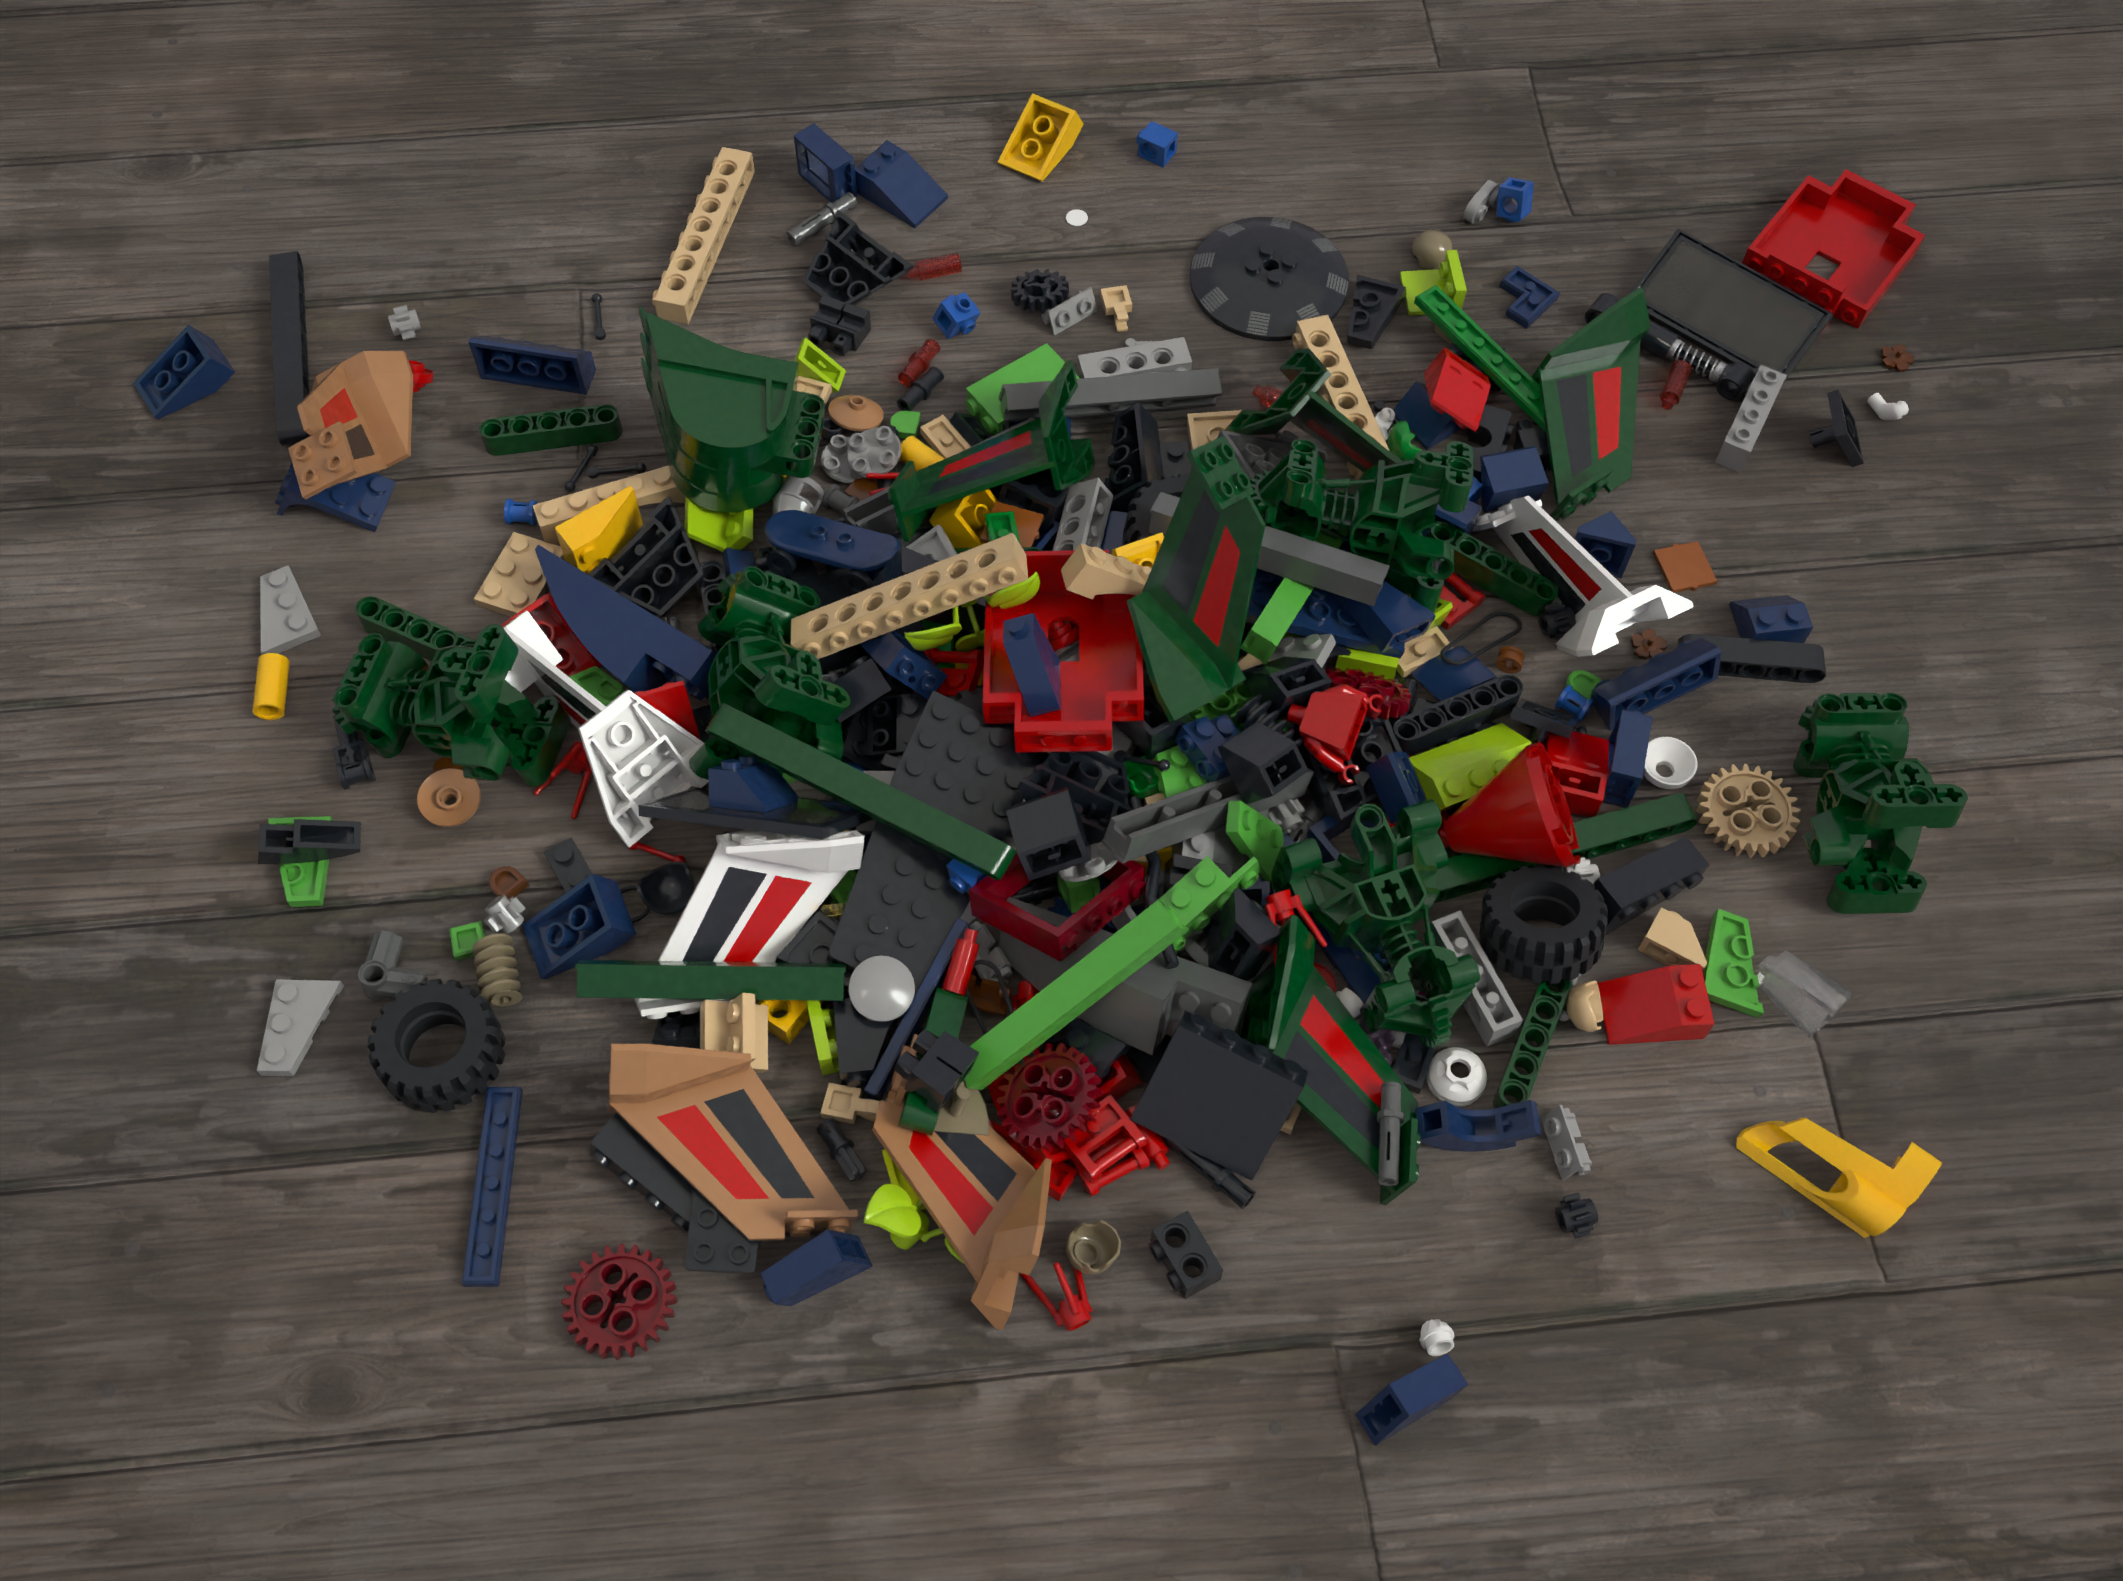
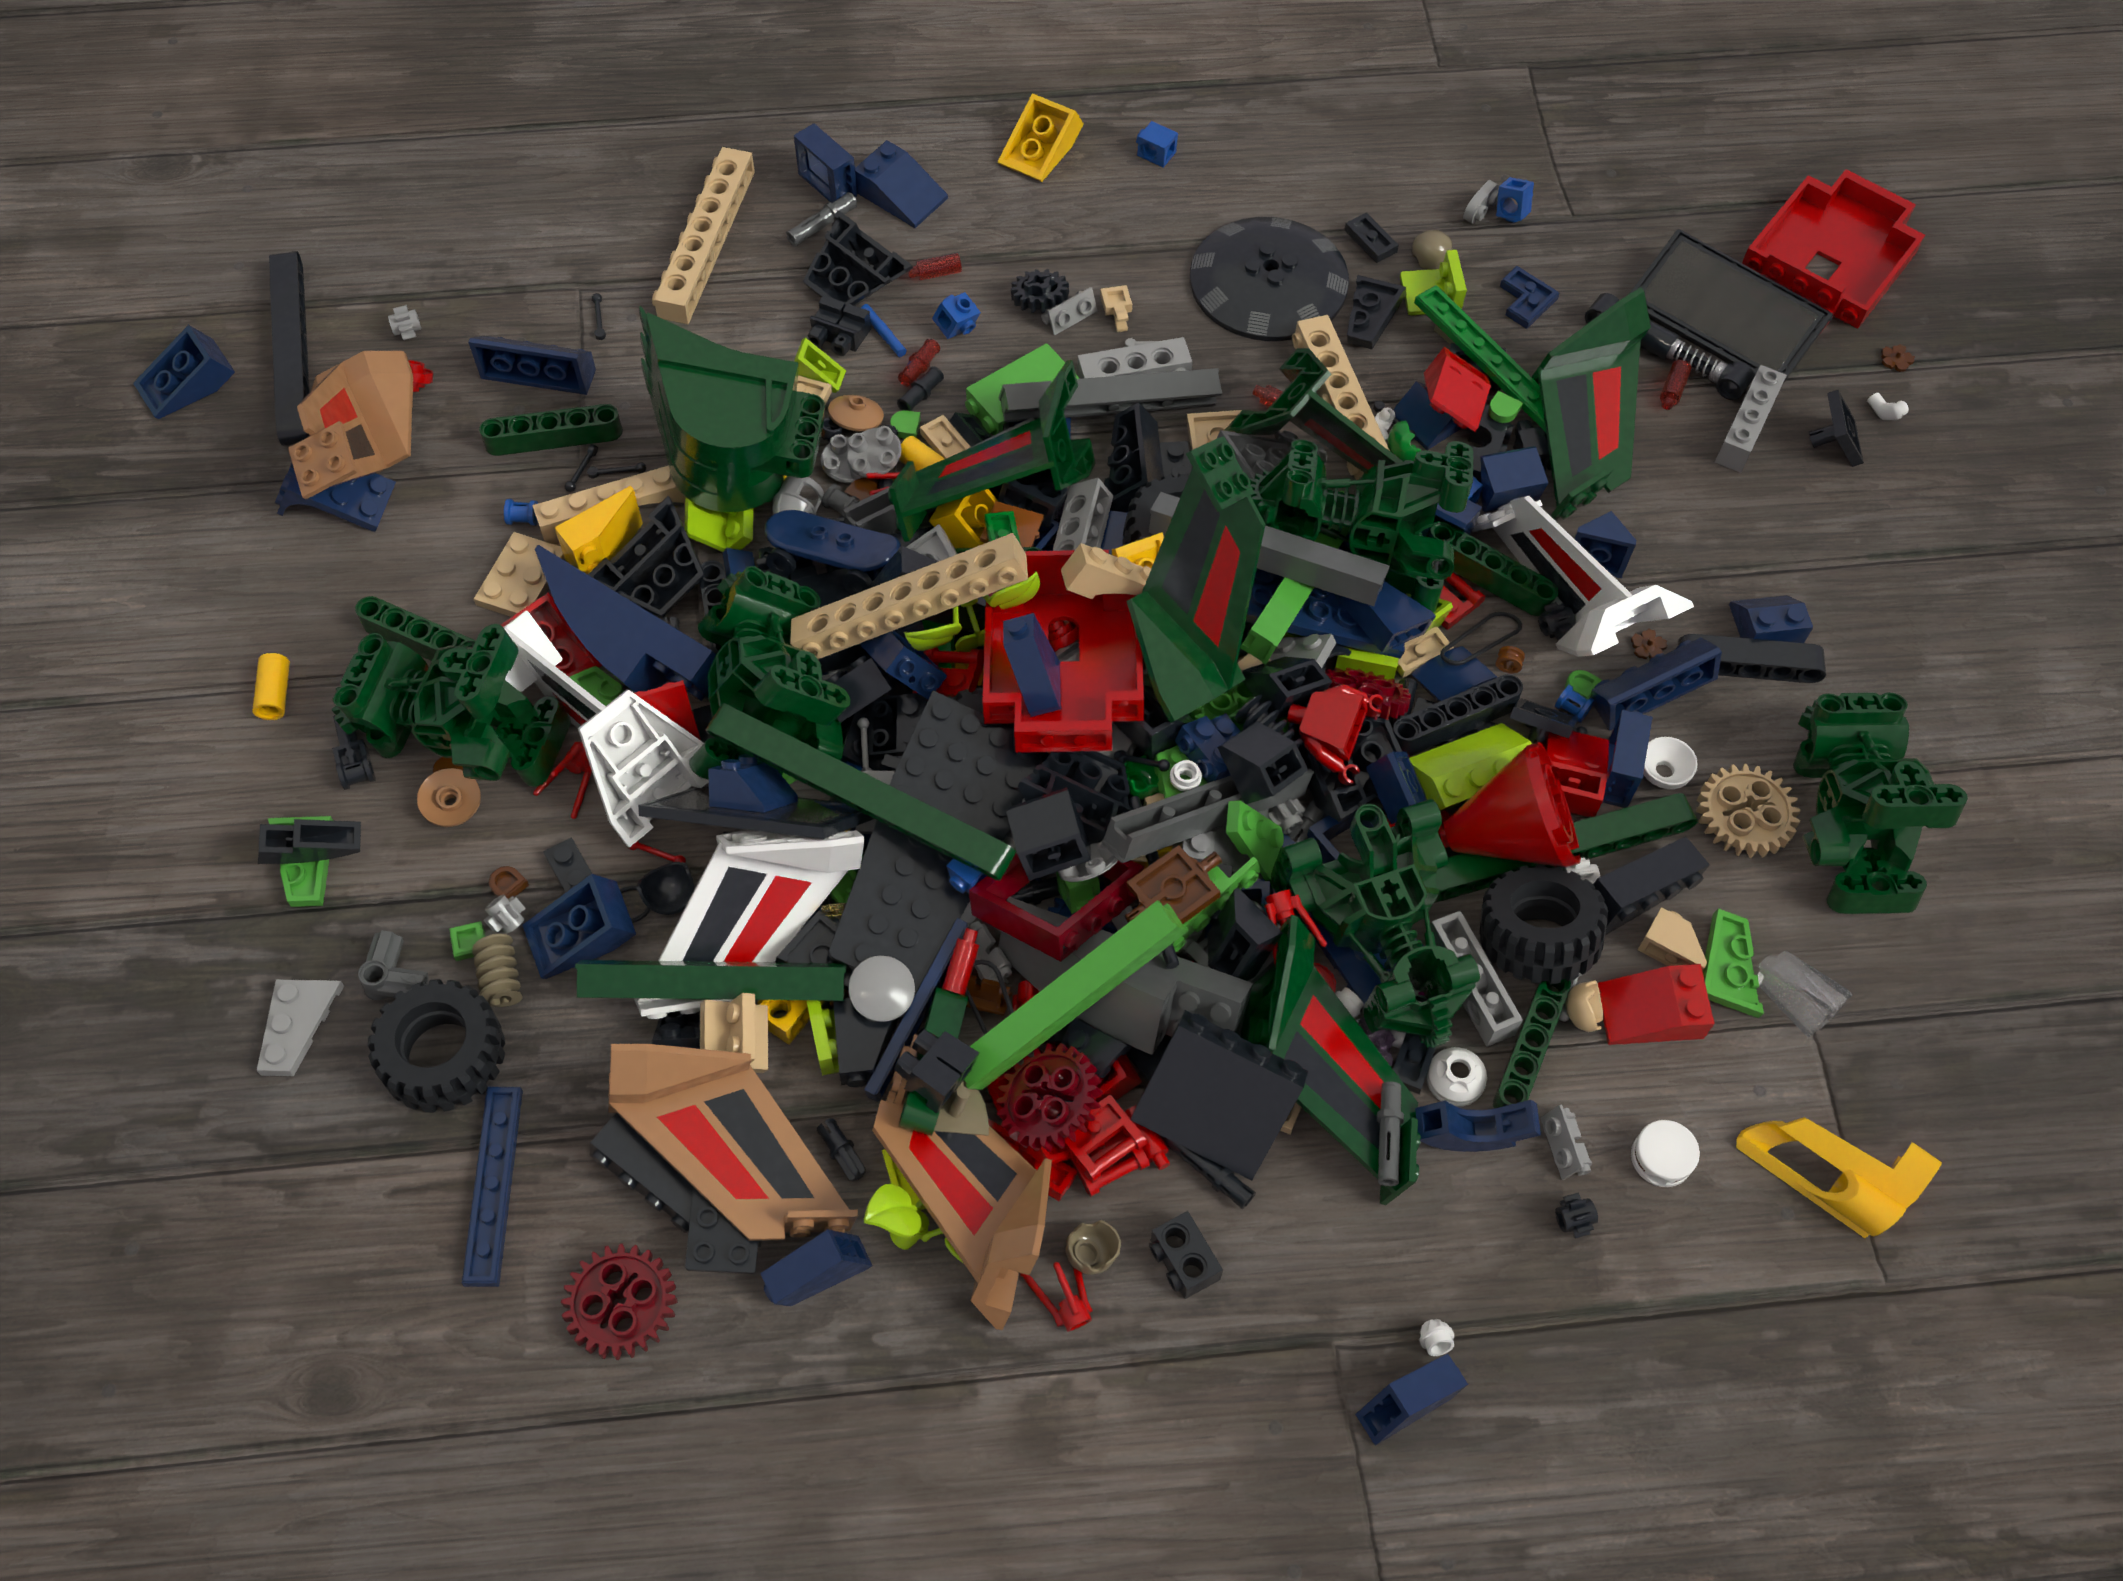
light grey wing [260,565,321,655] -> none
tan plate [820,1083,880,1124] -> none
white sticker [1066,209,1088,226] -> none
dark orange piece [1653,541,1717,593] -> none
none -> light grey hinge [857,718,872,772]
none -> blue piece [861,304,907,357]
none -> reddish brown plate [1124,845,1222,924]
none -> white plate [1170,760,1202,792]
none -> black plate [1345,212,1399,263]
none -> bright green tile [1488,391,1523,423]
none -> white head [1631,1120,1700,1187]

